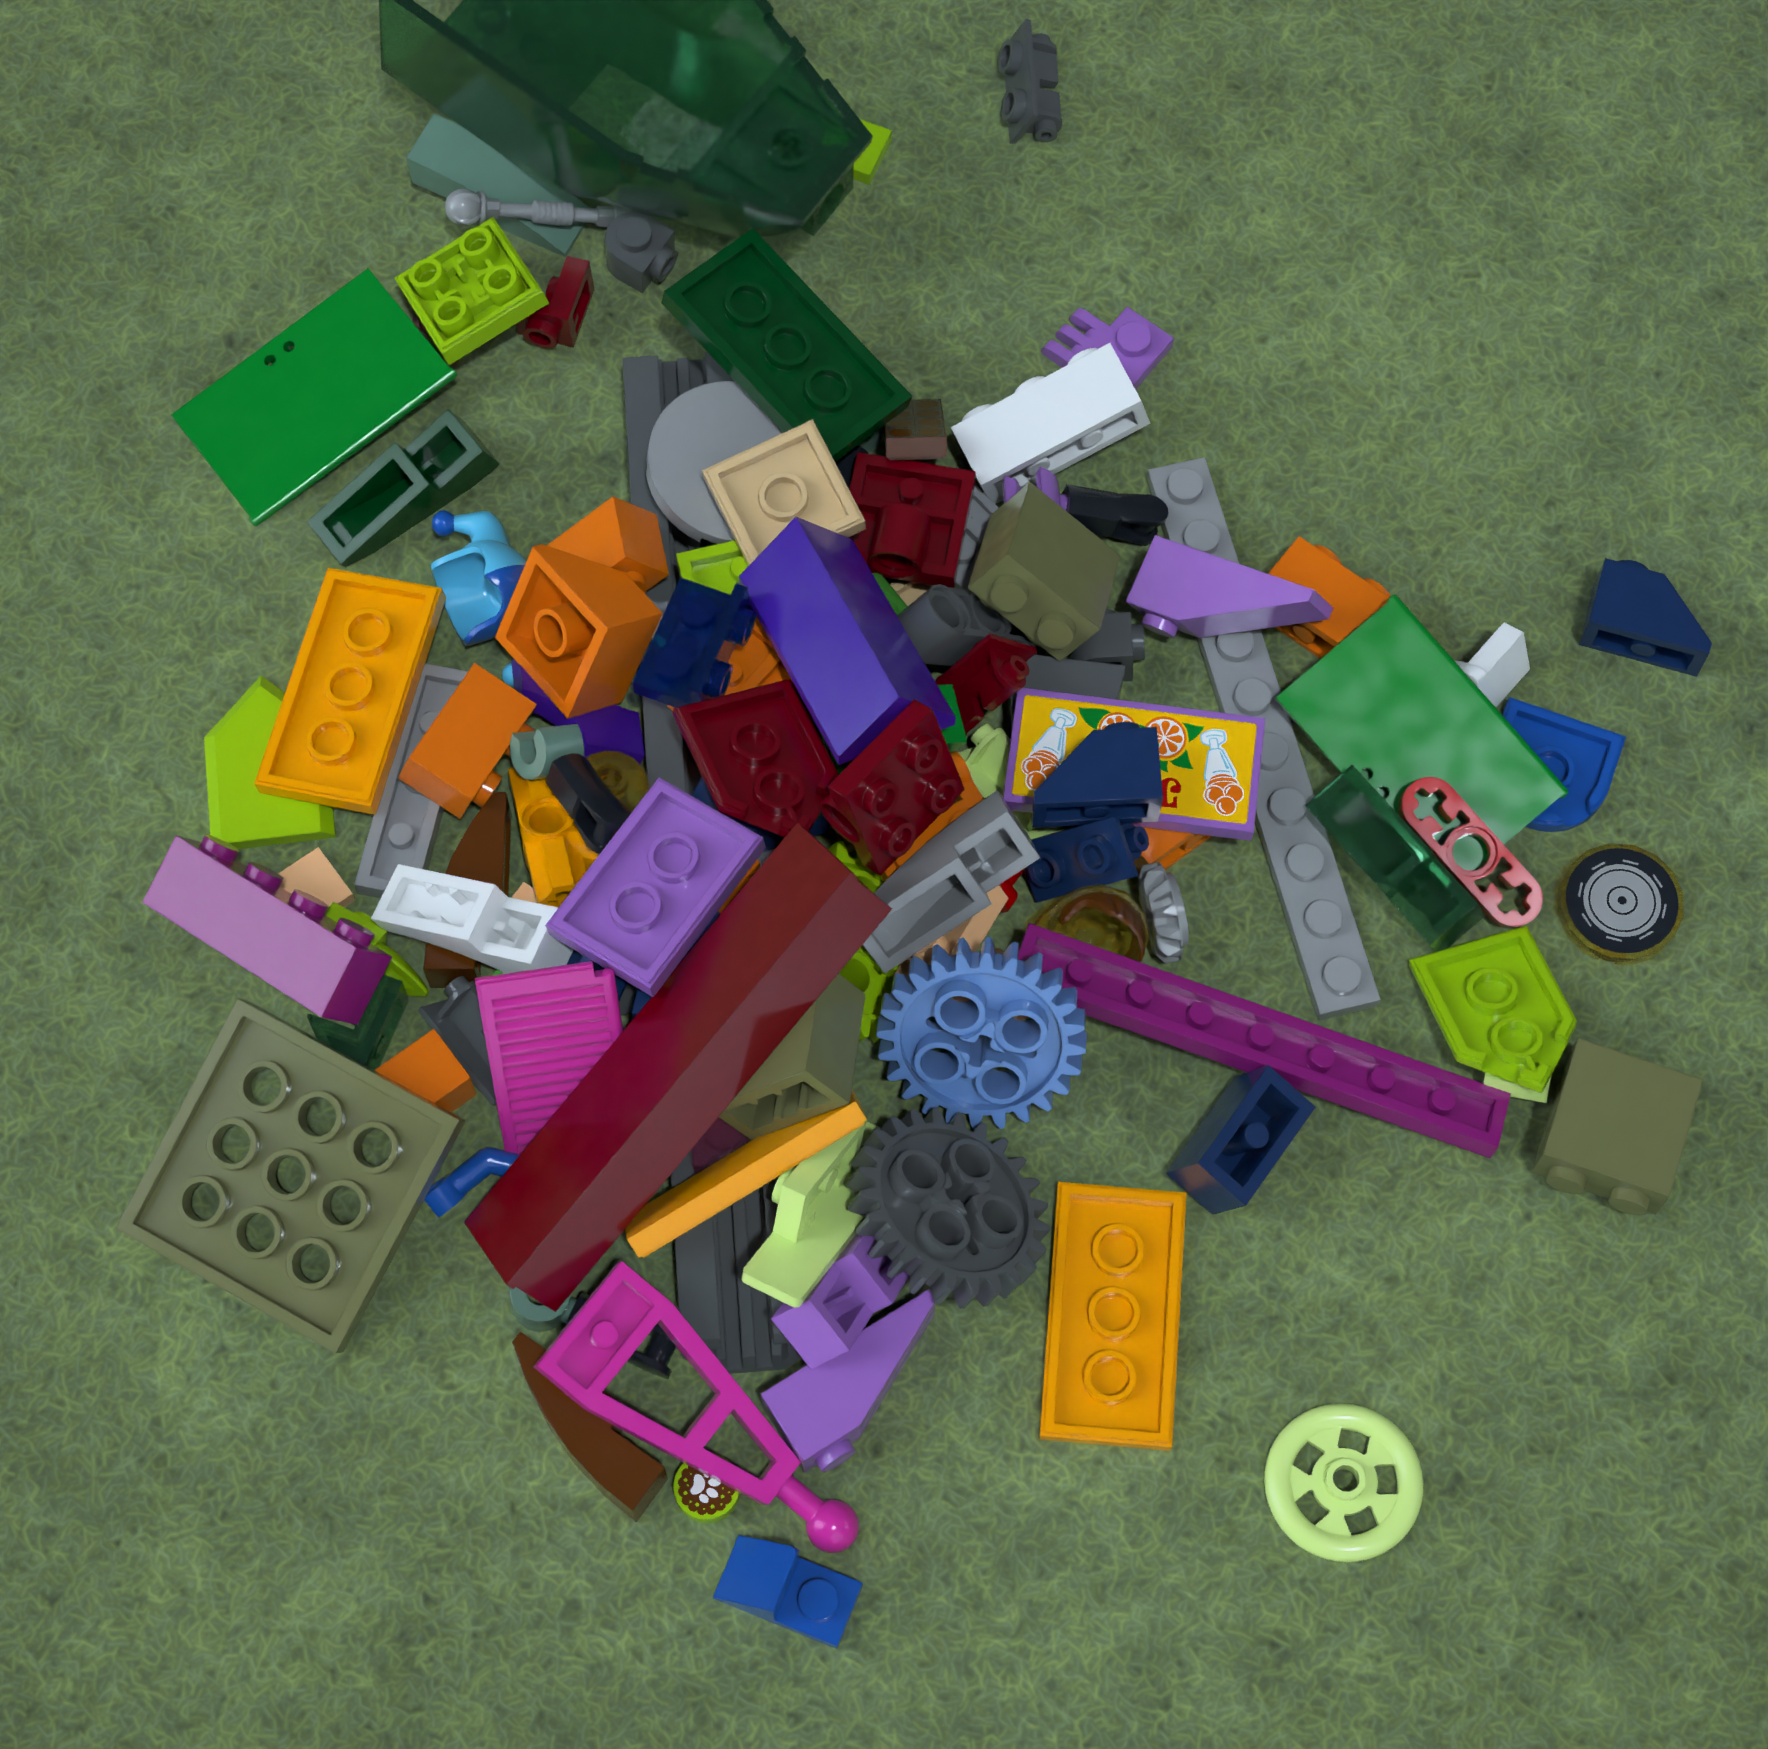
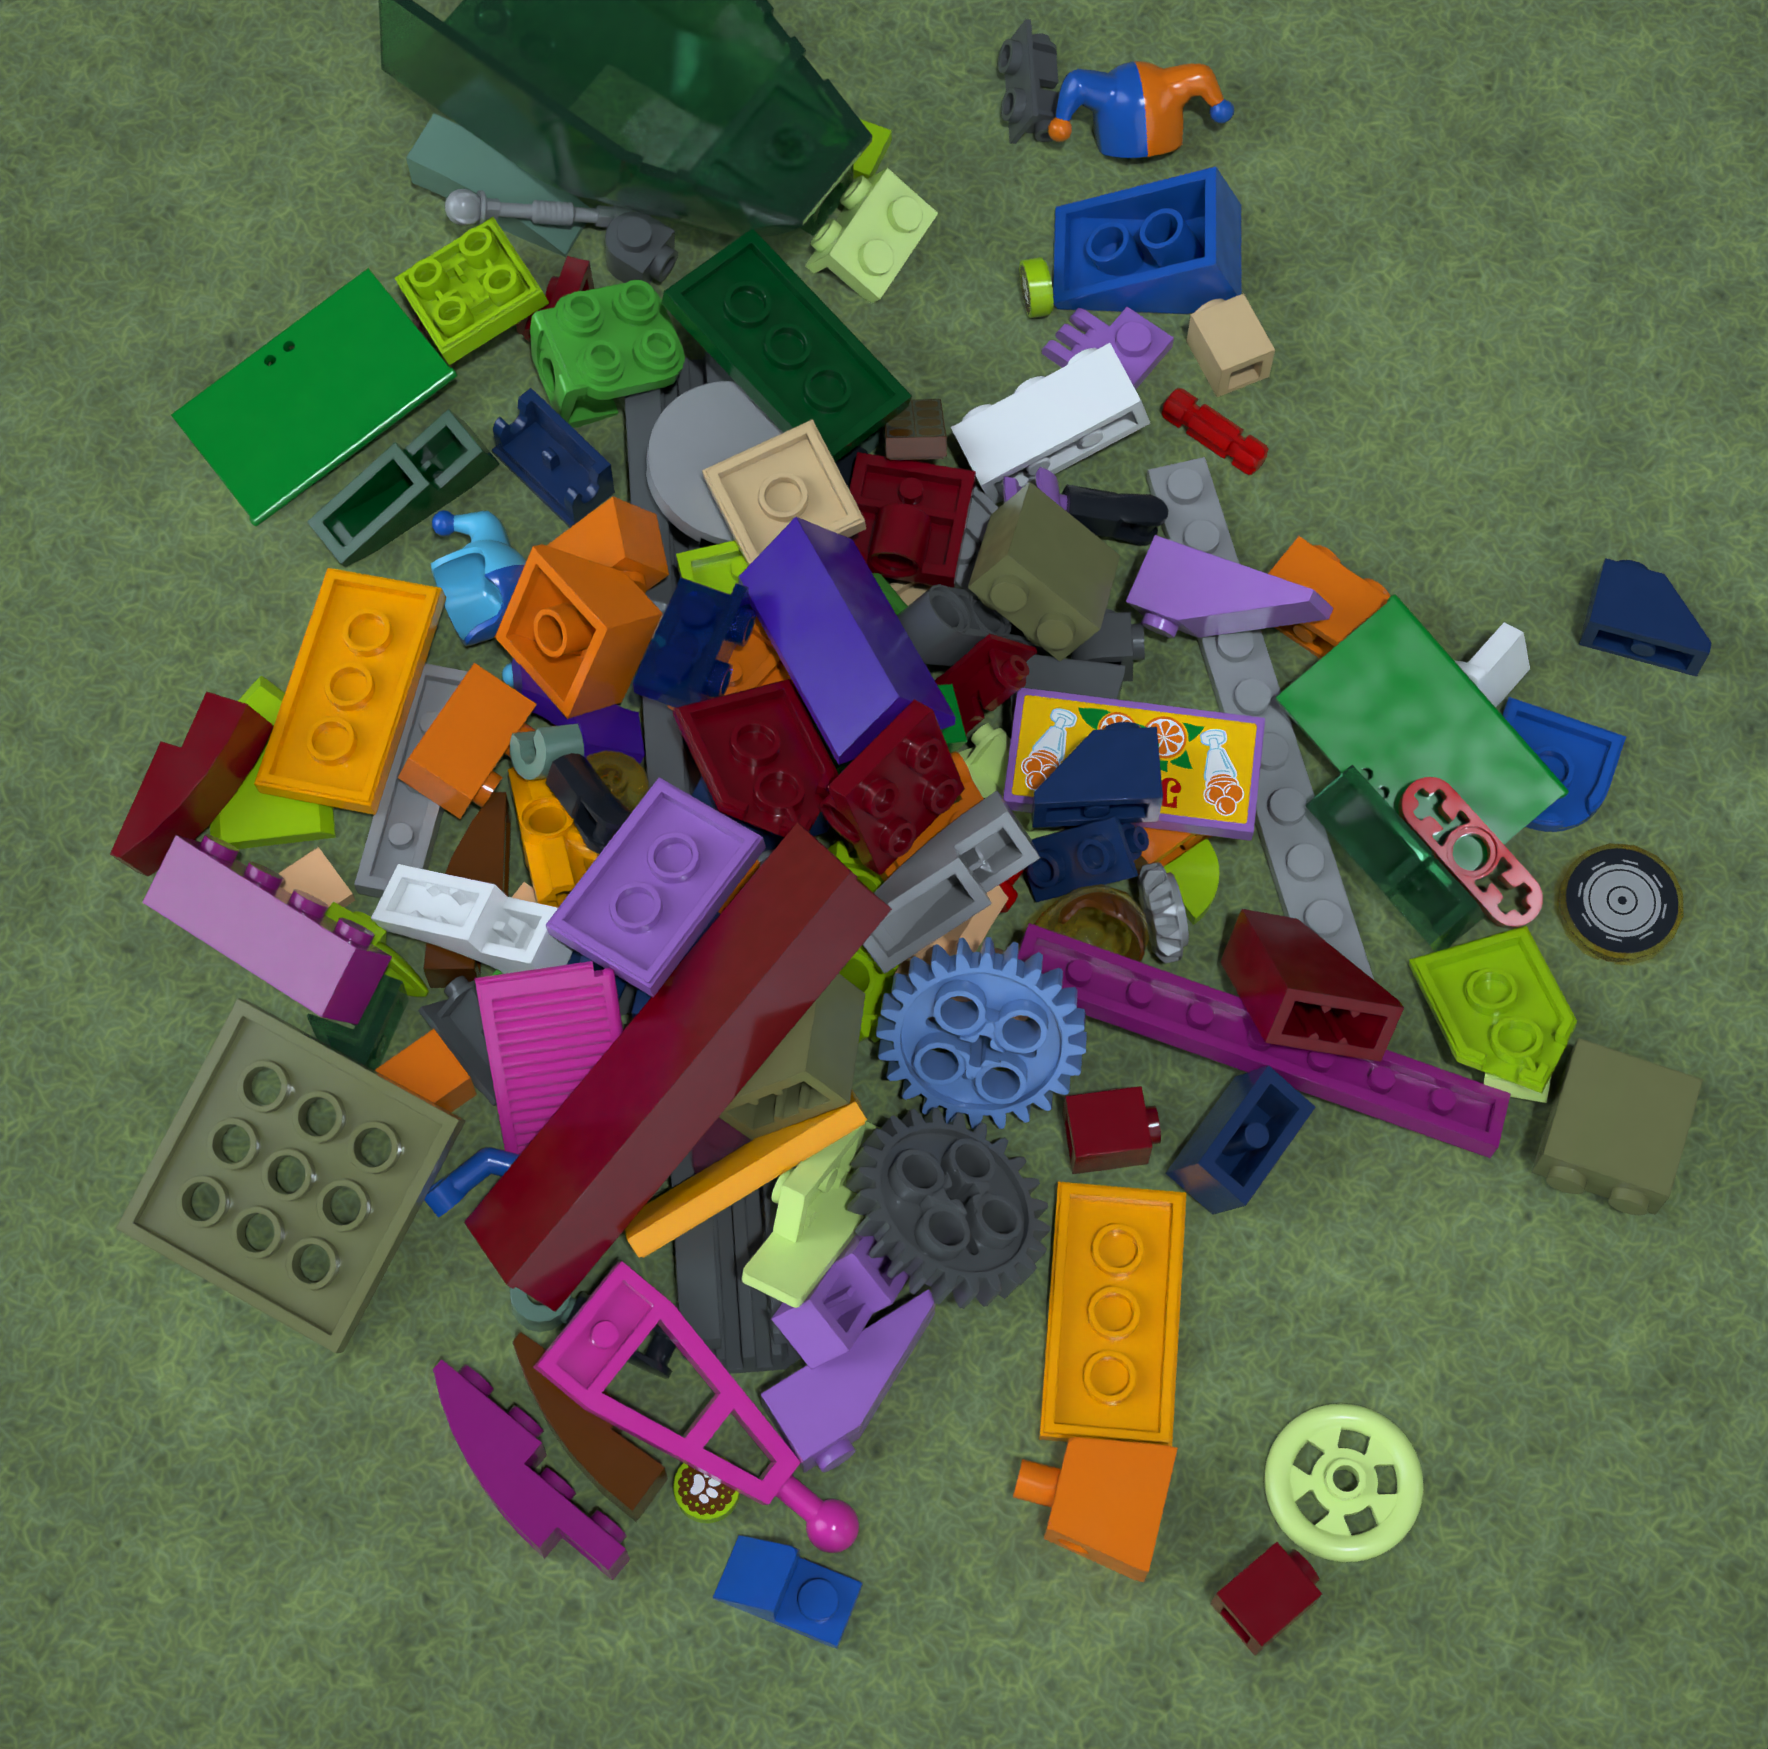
none -> dark red slope [110,691,274,877]
none -> magenta slope [433,1359,630,1580]
none -> dark blue hinge [492,388,615,528]
none -> bright green piece [530,280,685,428]
none -> yellowish green bracket [805,168,938,303]
none -> orange torso [1013,1437,1178,1582]
none -> lime tile [1019,257,1054,318]
none -> piece [1048,61,1234,158]
none -> blue slope [1053,166,1242,314]
none -> dark red brick [1062,1086,1161,1174]
none -> red axle [1161,388,1269,475]
none -> lime tile [1164,838,1220,925]
none -> tan brick [1186,293,1275,397]
none -> dark red brick [1210,1542,1322,1656]
none -> dark red slope [1220,909,1404,1062]

